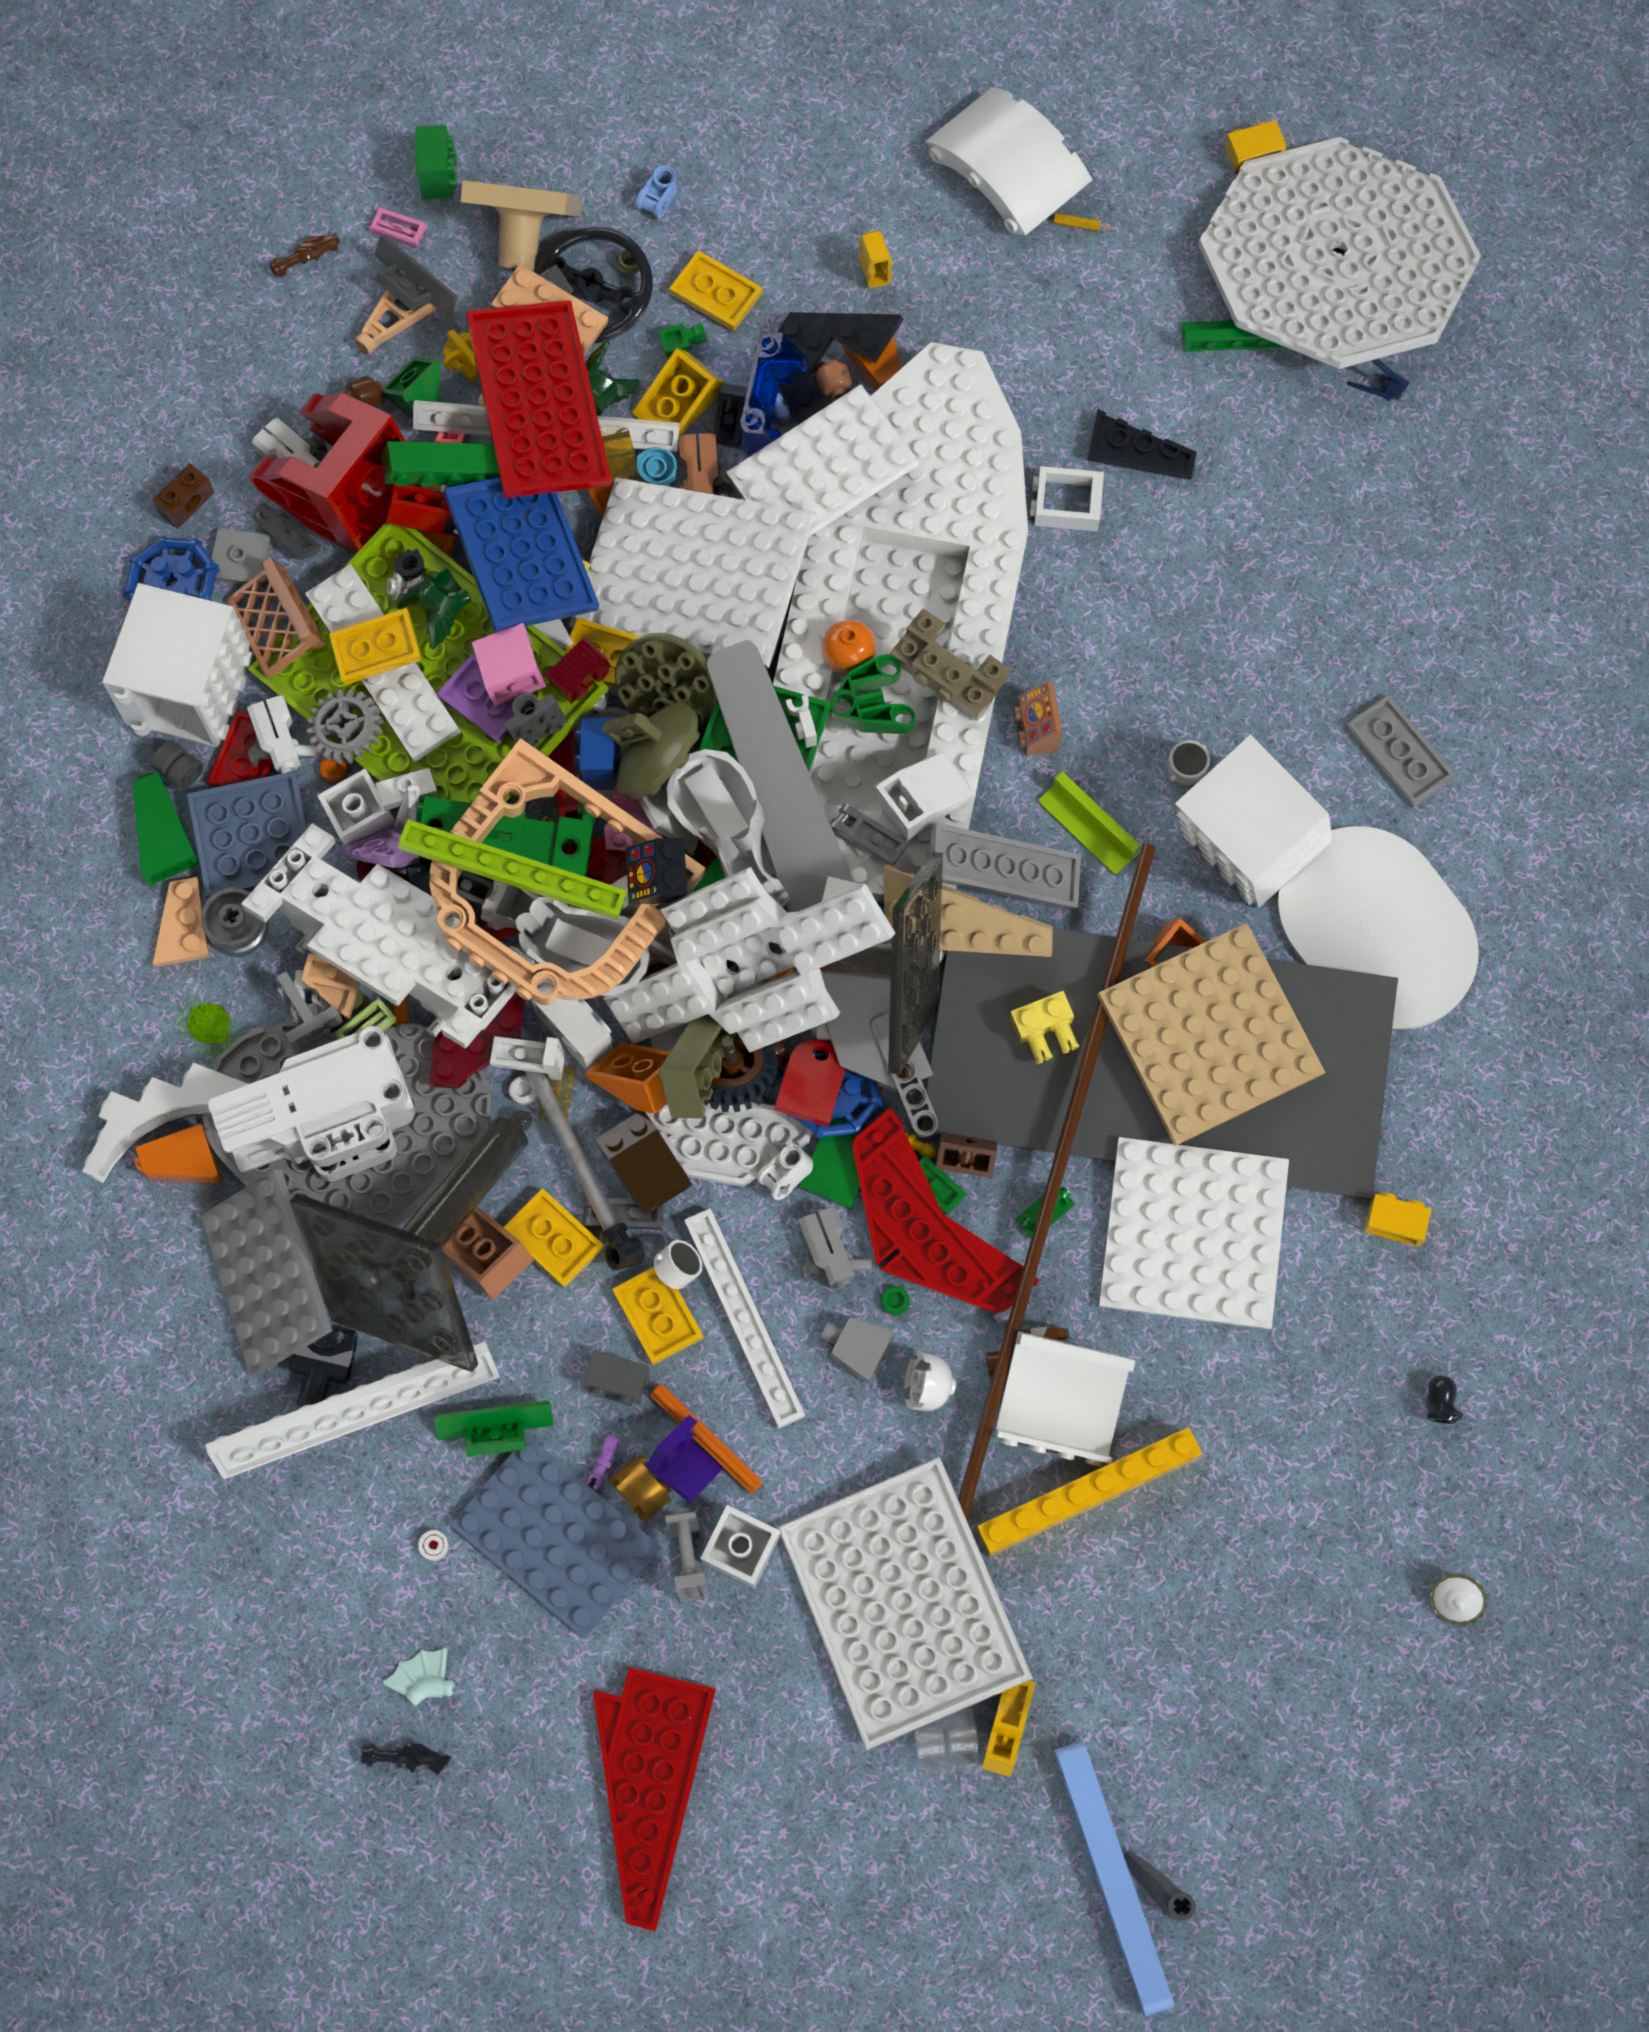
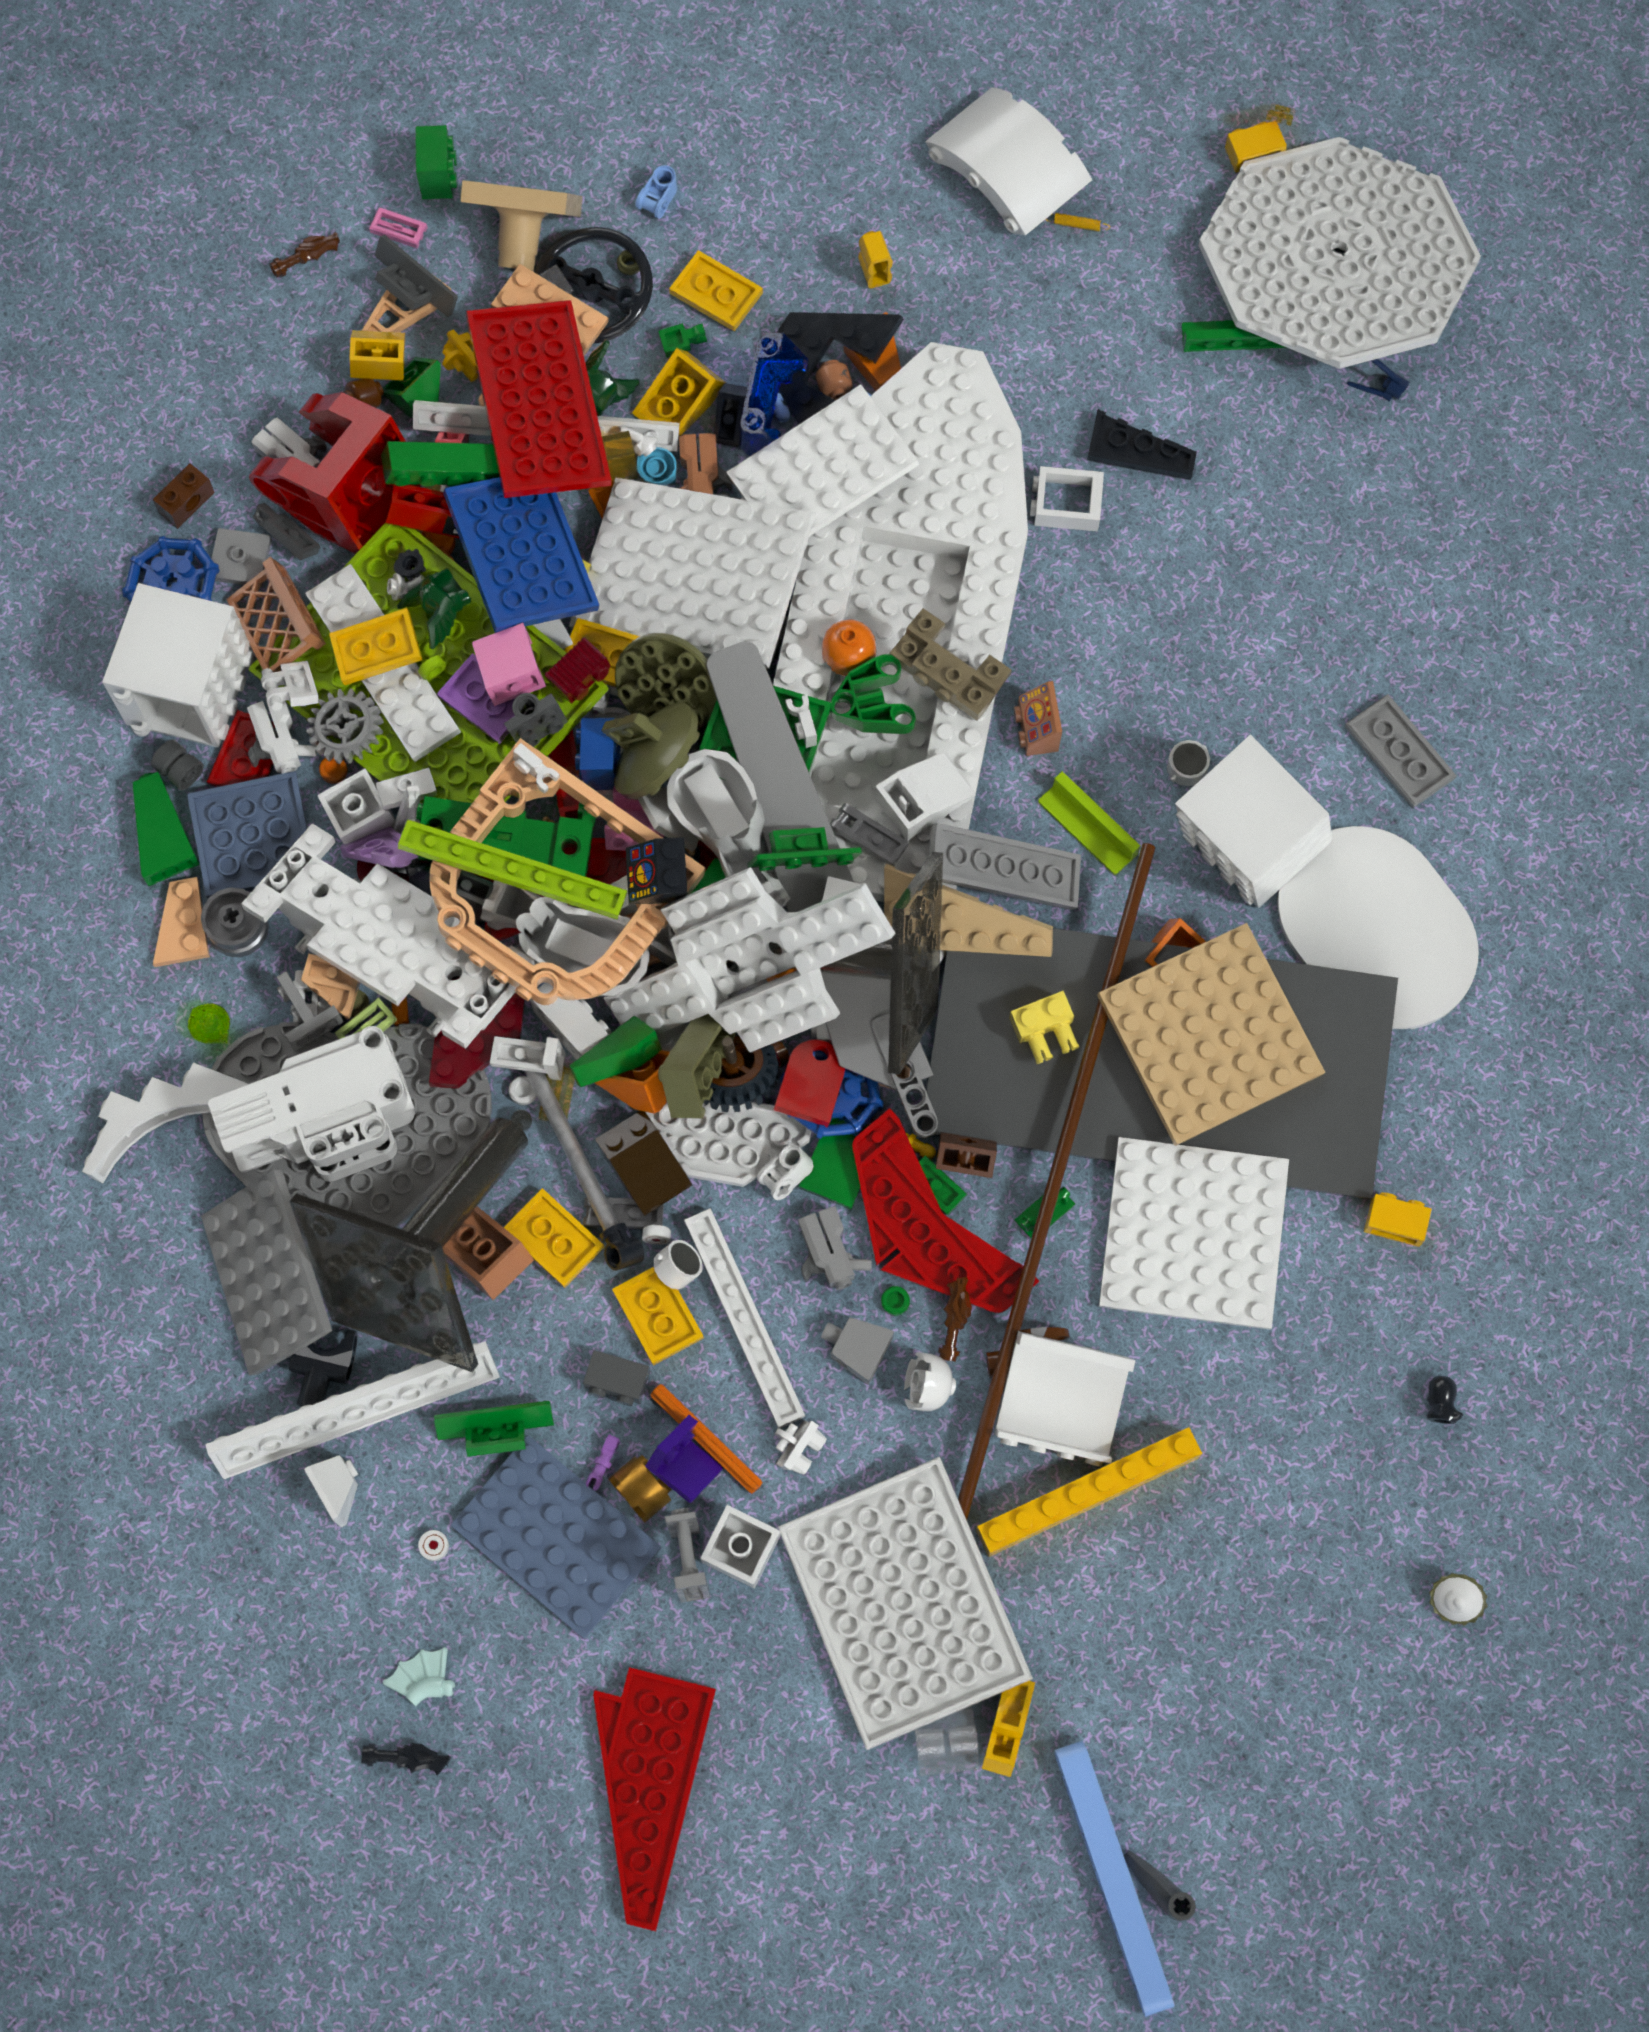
orange slope [134,1124,223,1184] -> none
none -> white plate [261,661,318,711]
none -> white slope [304,1455,358,1528]
none -> yellow slope [349,330,405,381]
none -> lime tile [418,655,446,681]
none -> white plate [513,743,560,794]
none -> green slope [569,1015,662,1087]
none -> white plate [620,427,657,457]
none -> white tile [642,1225,671,1245]
none -> green bracket [747,827,862,871]
none -> white hips [775,1420,827,1474]
none -> reddish brown piece [938,1277,973,1362]
none -> clear yellow tile [1266,103,1296,126]

